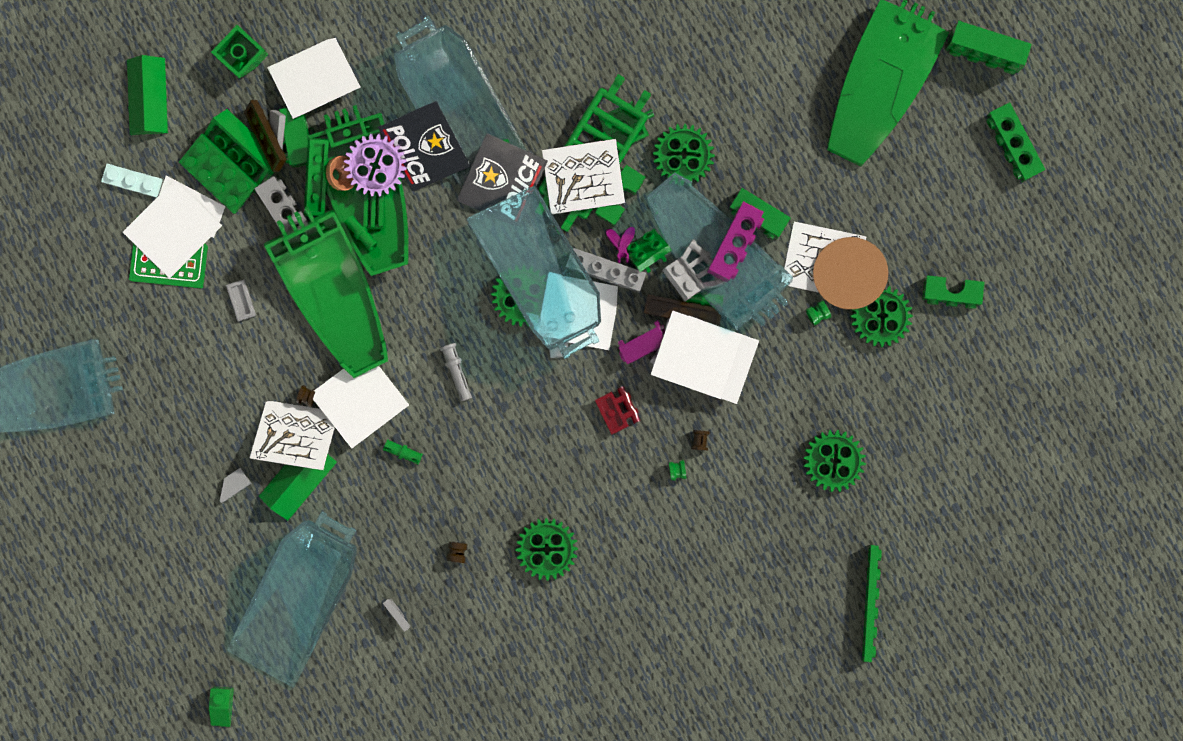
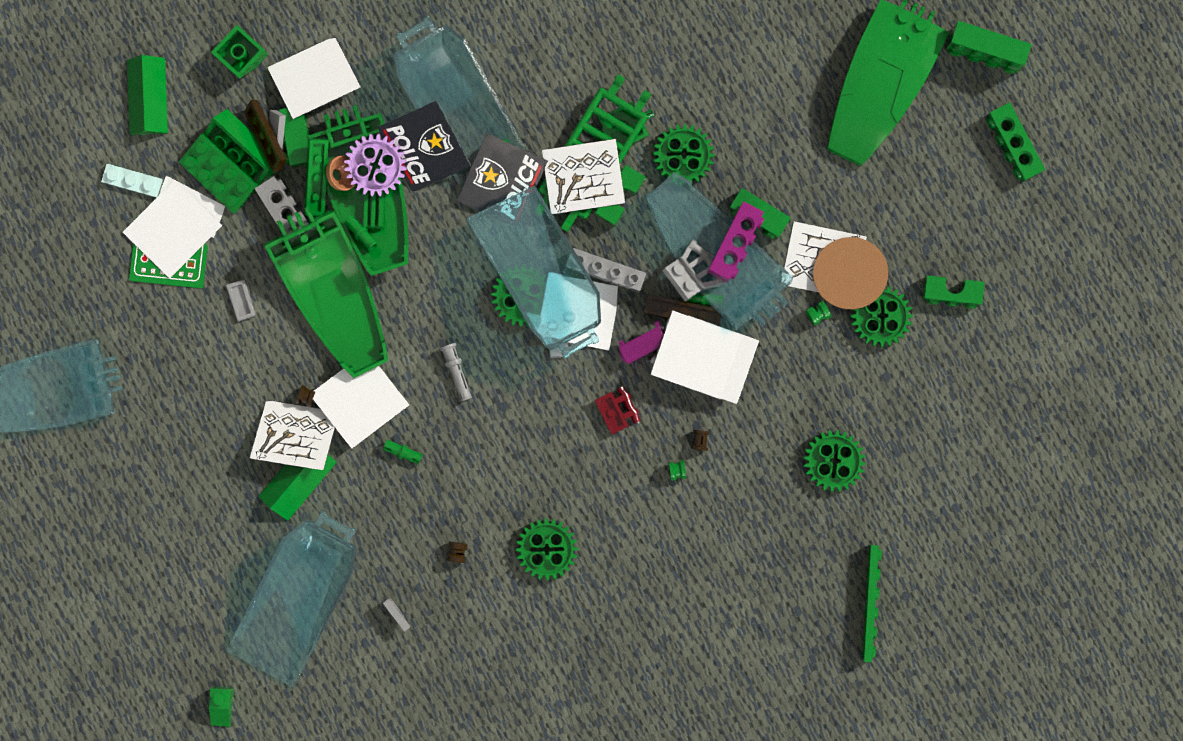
light grey tile [220,468,252,503] -> none
magenta piece [606,227,635,263] -> none
green plate [626,229,672,273] -> none

